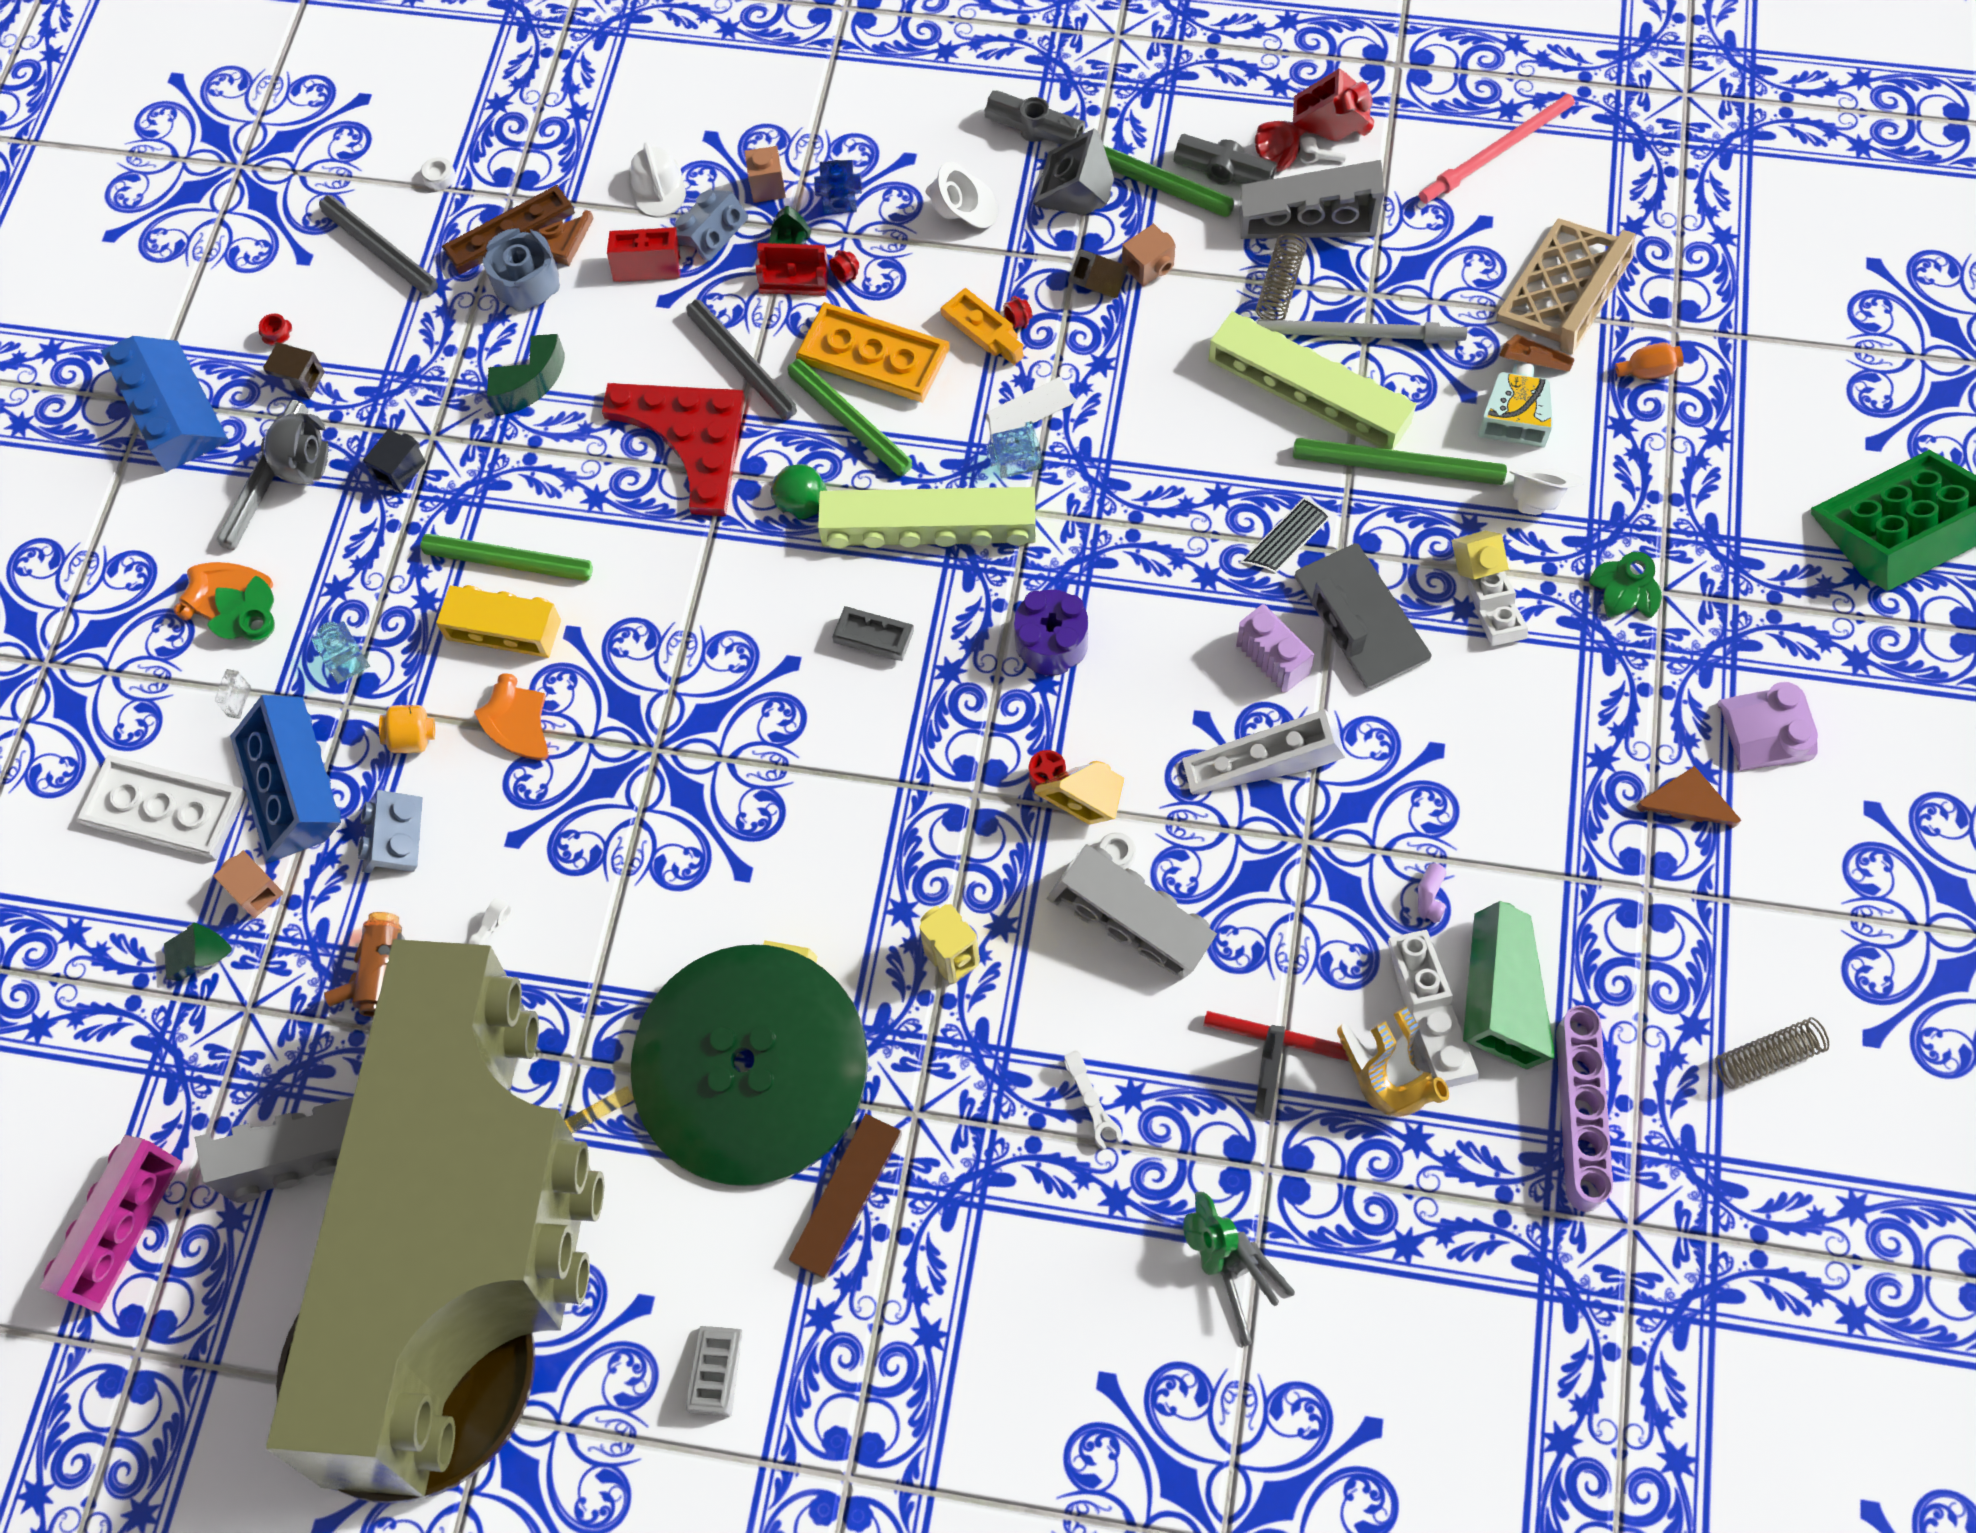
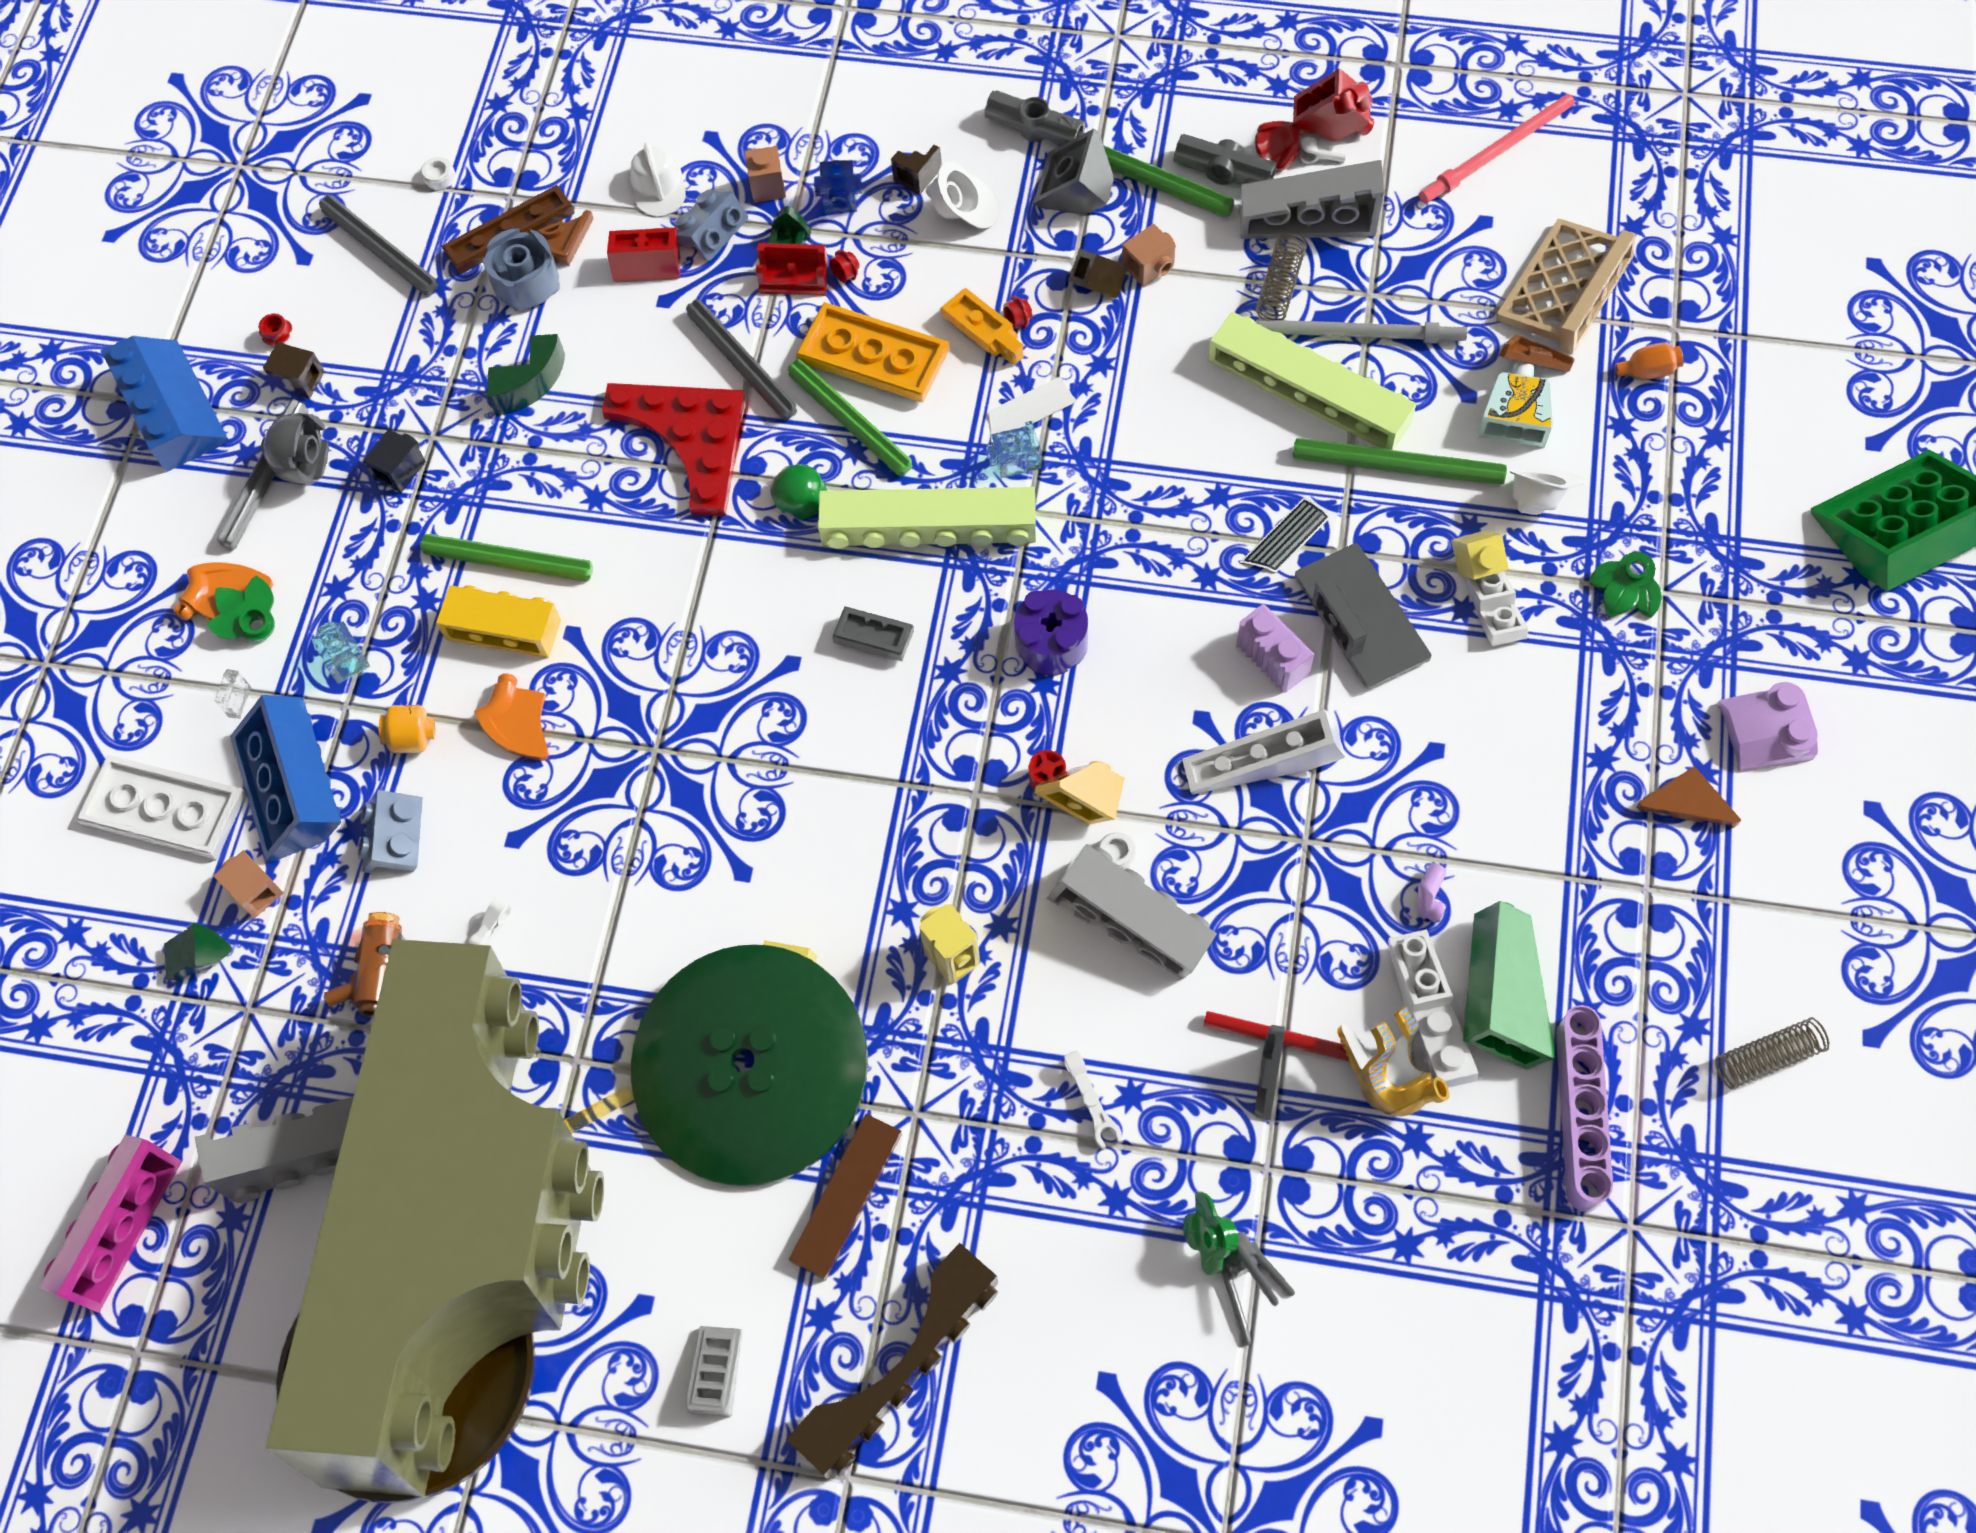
none -> dark brown arch [786,1242,999,1480]
none -> dark brown panel [891,144,942,194]

